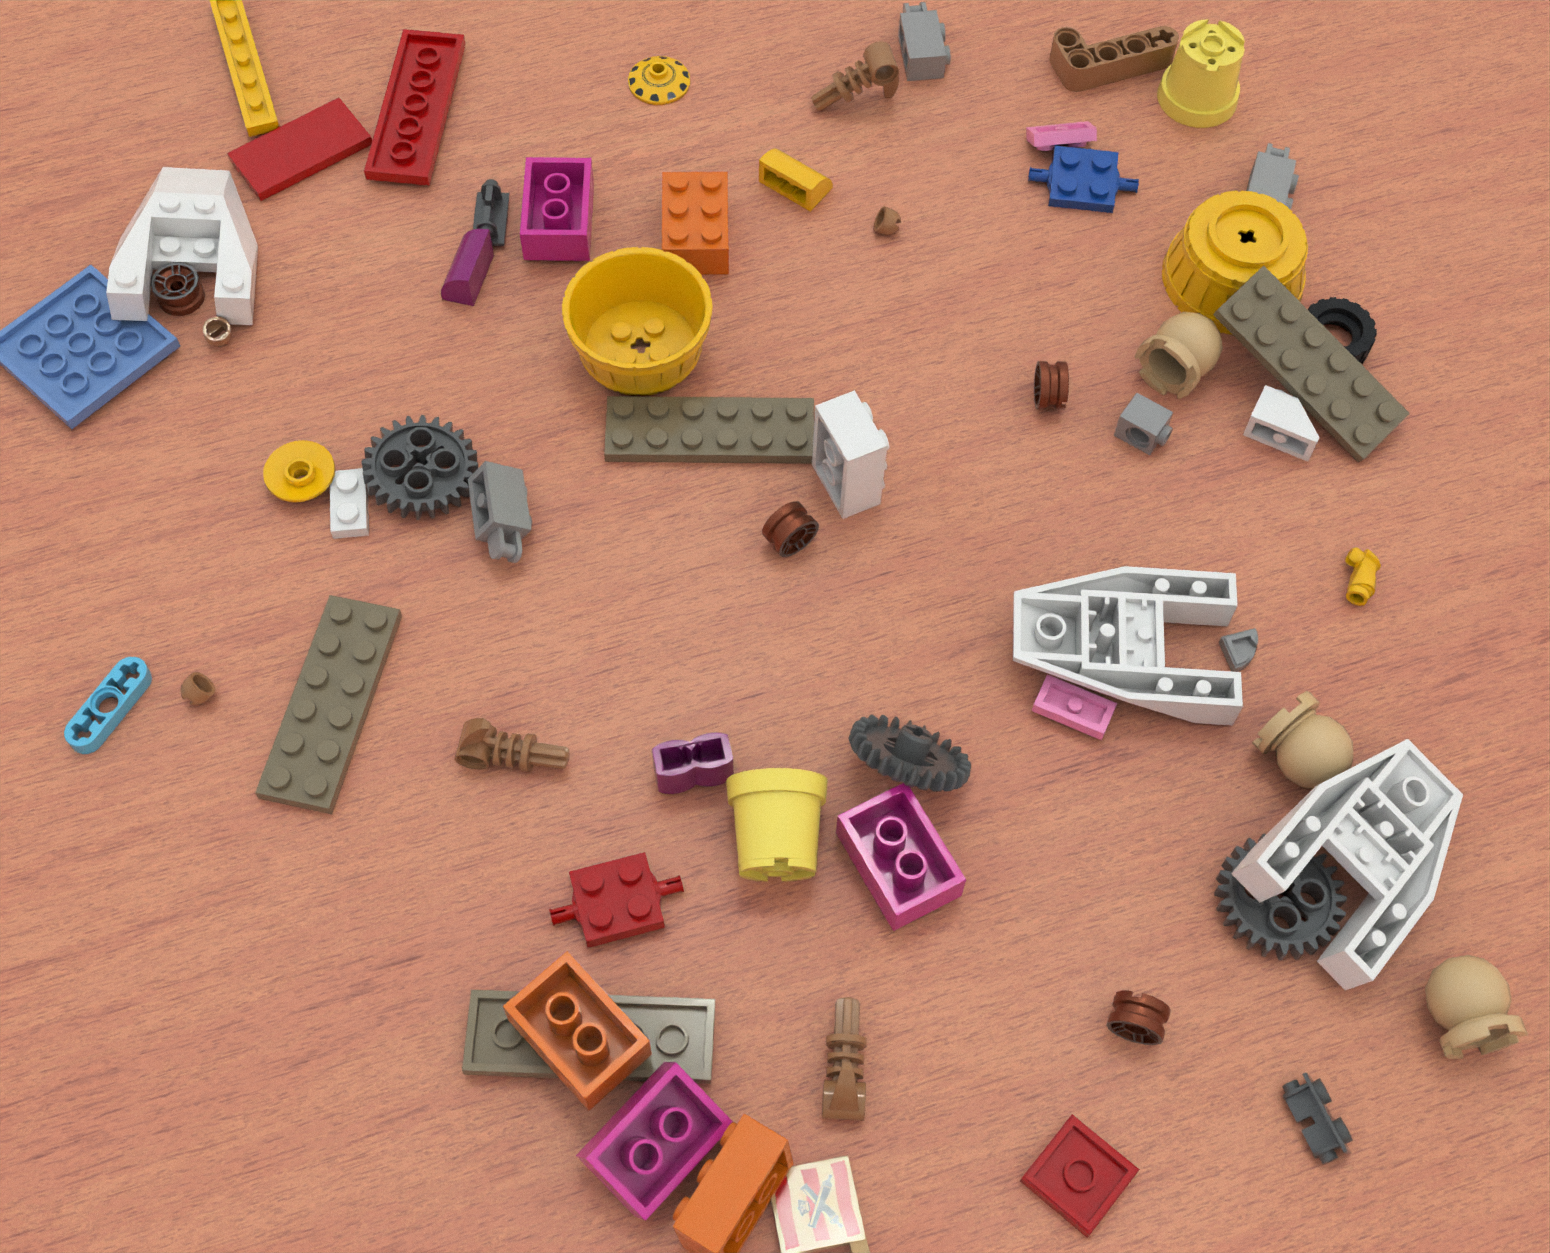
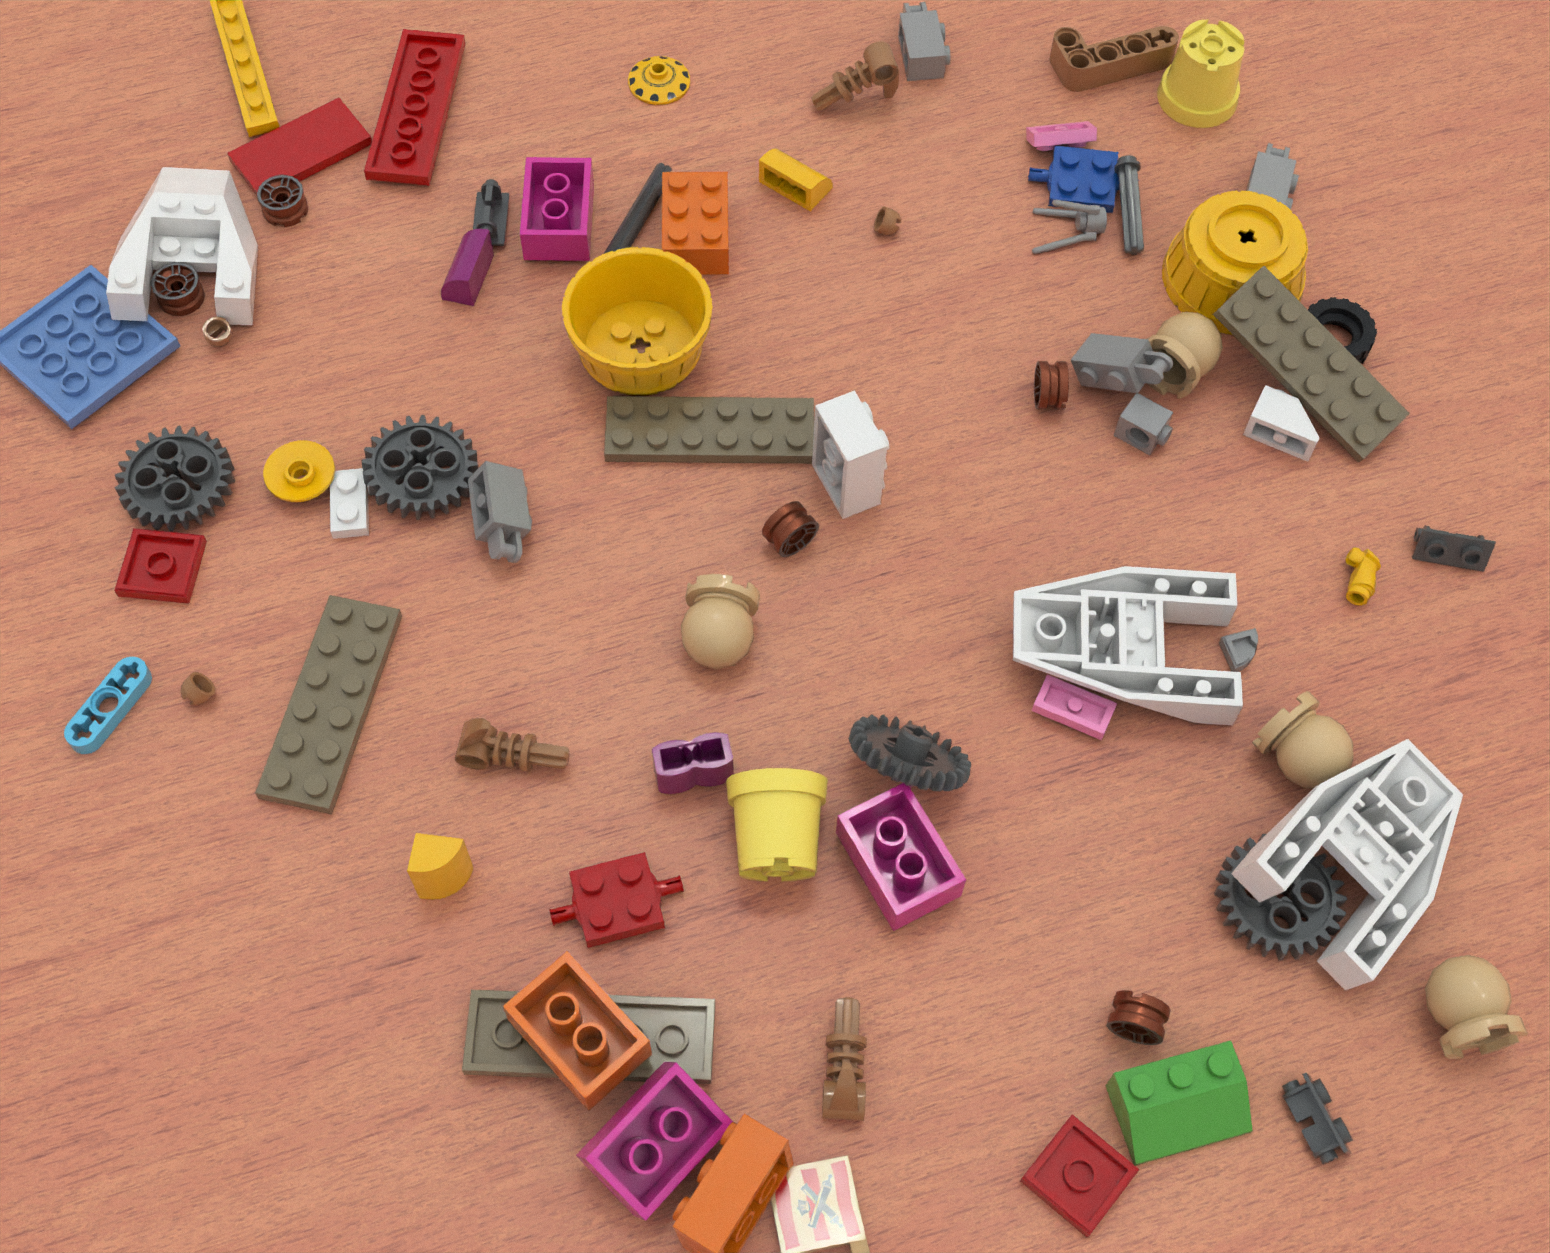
none -> red tile [114,528,207,604]
none -> dark grey gear [115,426,235,532]
none -> copper wheel [257,175,308,228]
none -> yellow brick [407,833,474,900]
none -> dark grey axle [604,163,672,254]
none -> tan tile [681,574,760,669]
none -> light grey plant [1032,199,1107,254]
none -> light grey brick [1071,333,1173,393]
none -> bright green slope [1105,1041,1253,1166]
none -> dark grey axle [1114,155,1144,255]
none -> dark grey hinge [1412,525,1496,572]

